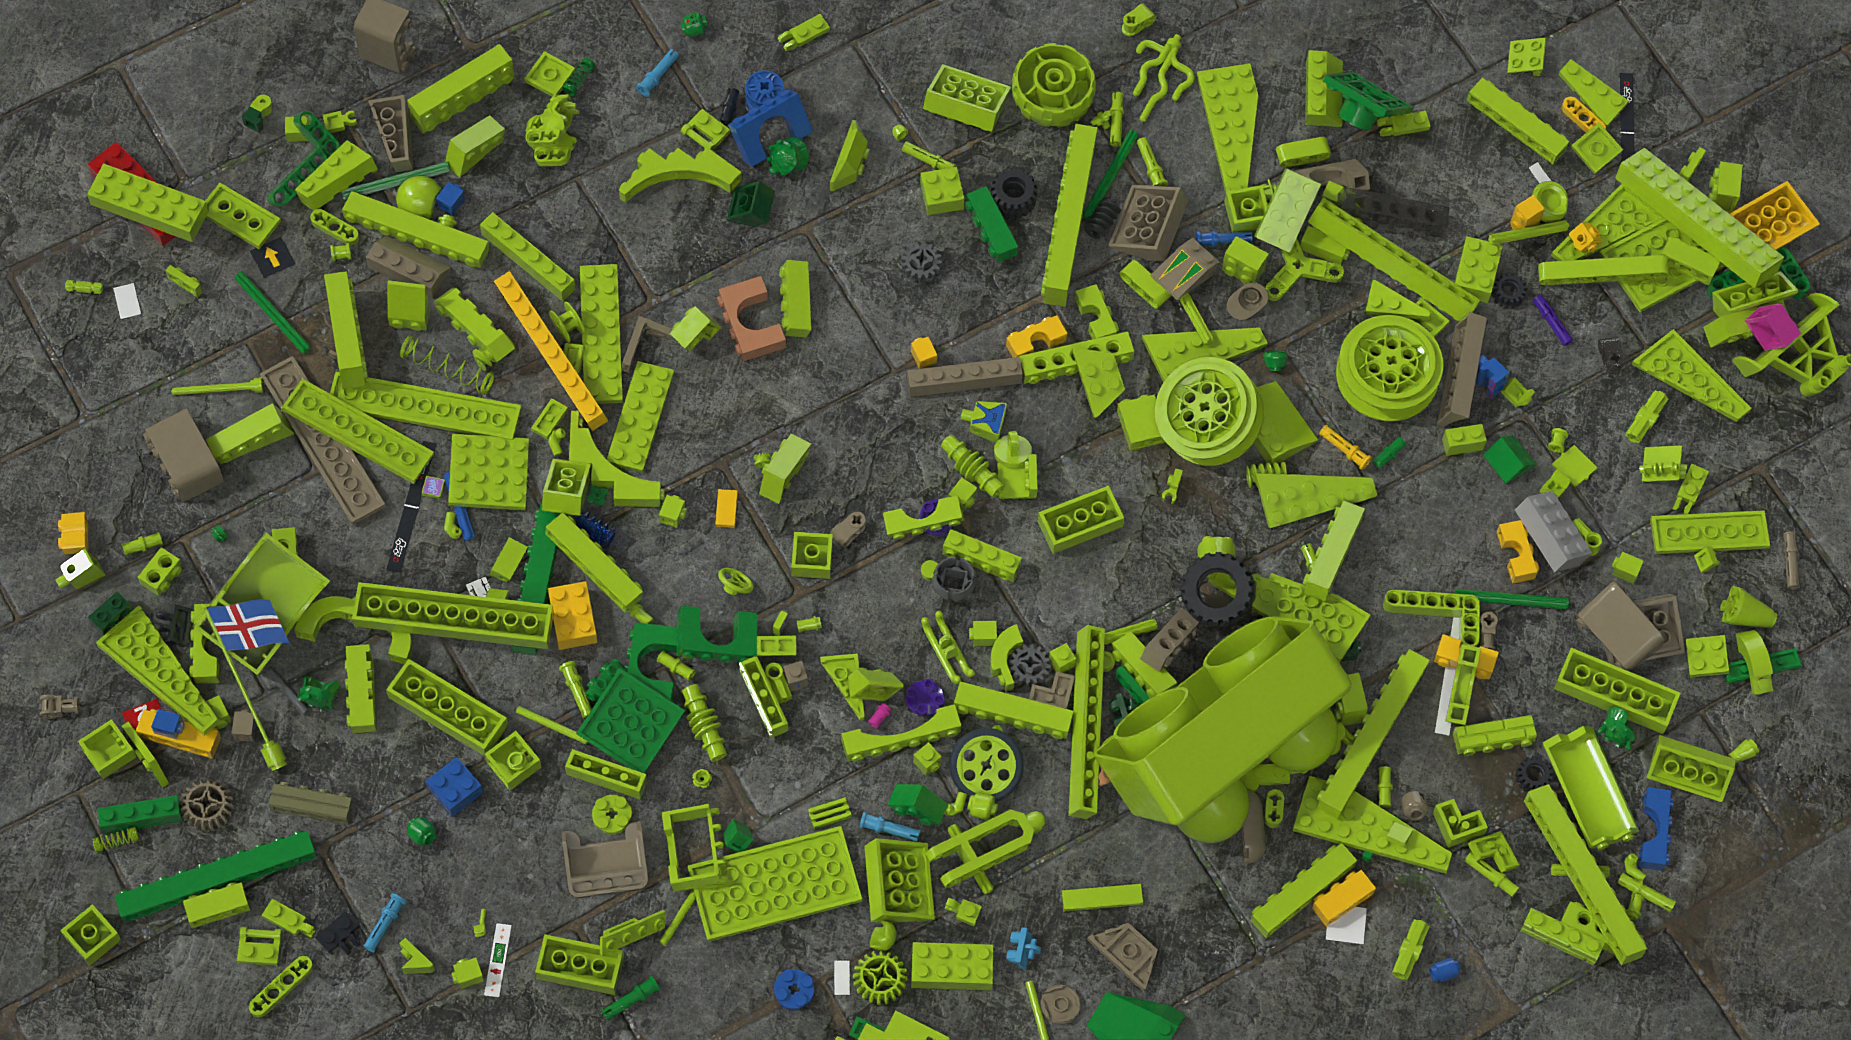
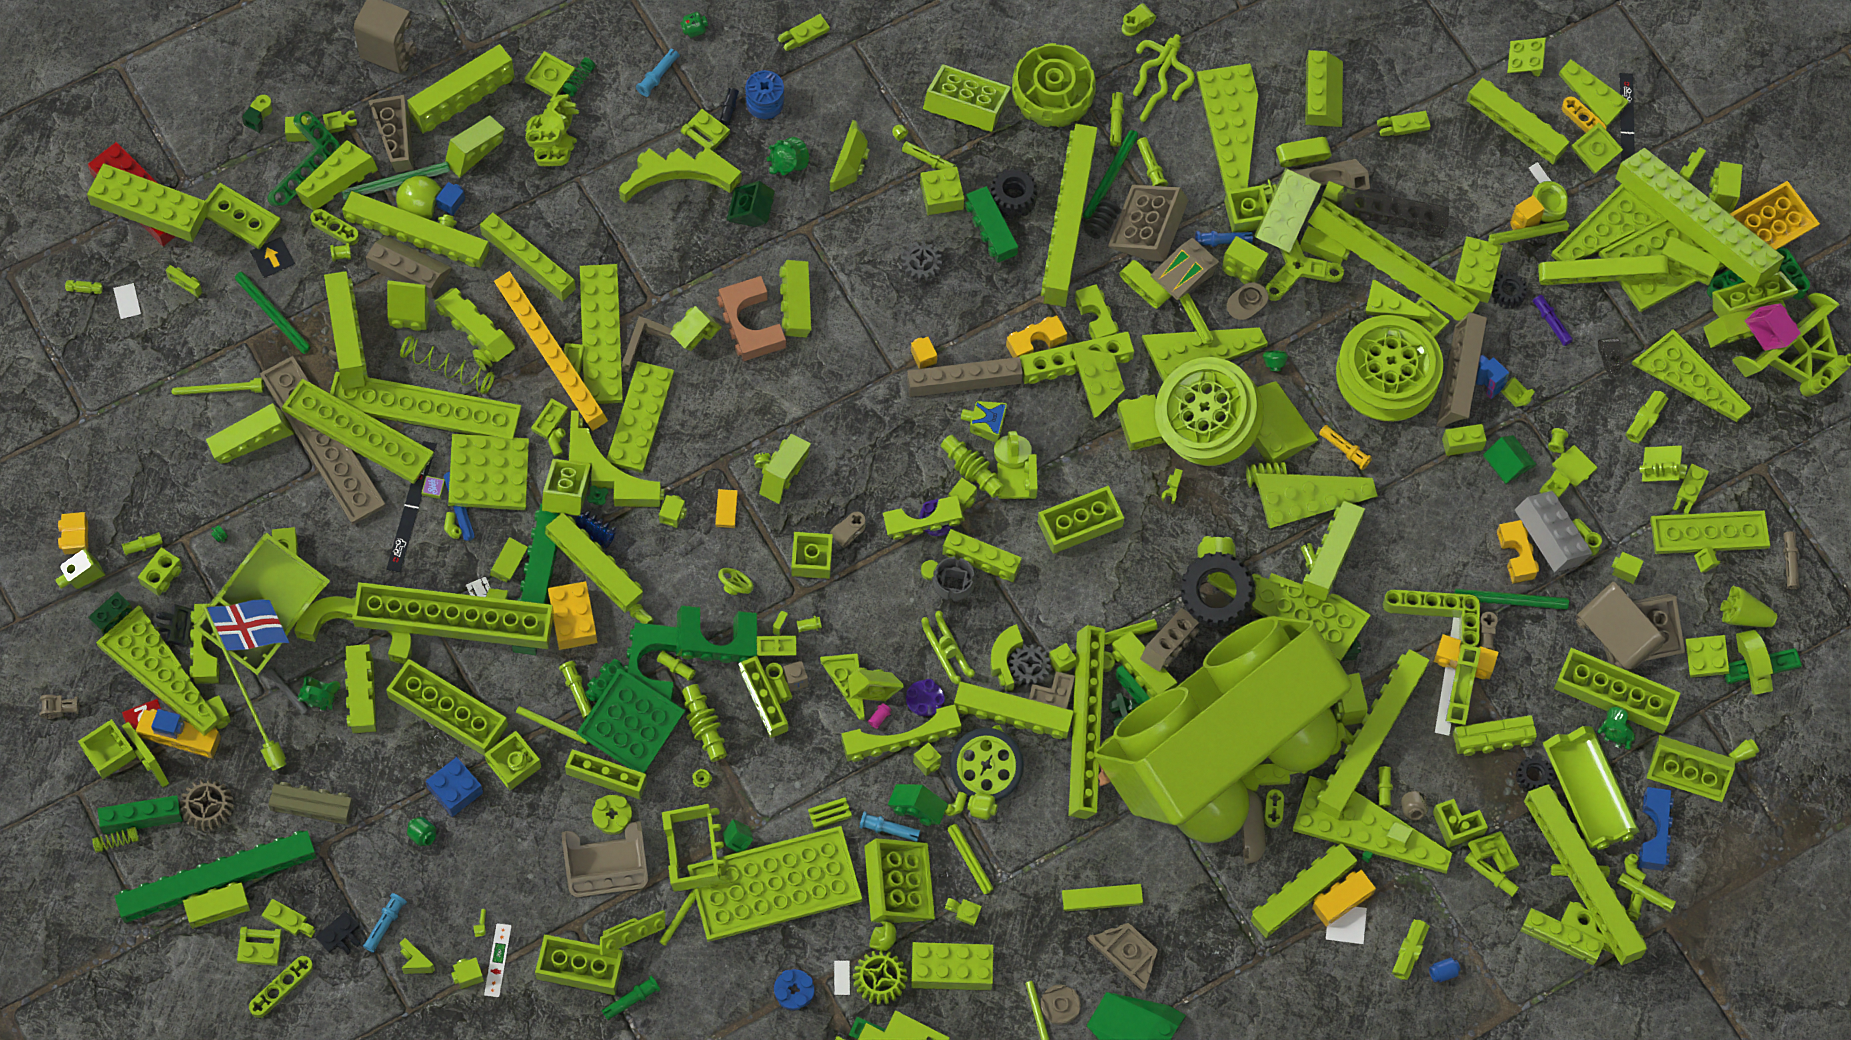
lime brick [61,904,121,966] -> none
dark tan windscreen [143,409,224,502] -> none
dark tan brick [232,710,256,742] -> none
lime piece [549,301,585,343] -> none
blue arch [728,89,813,167] -> none
lime piece [925,810,1046,888] -> none
lime brick [969,621,997,646] -> none
dark azure hips [1006,928,1041,969] -> none
lime plant [1091,110,1113,129] -> none
green piece [1323,72,1414,131] -> none
green axle [1373,437,1406,468] -> none
yellow brick [1569,222,1603,252] -> none

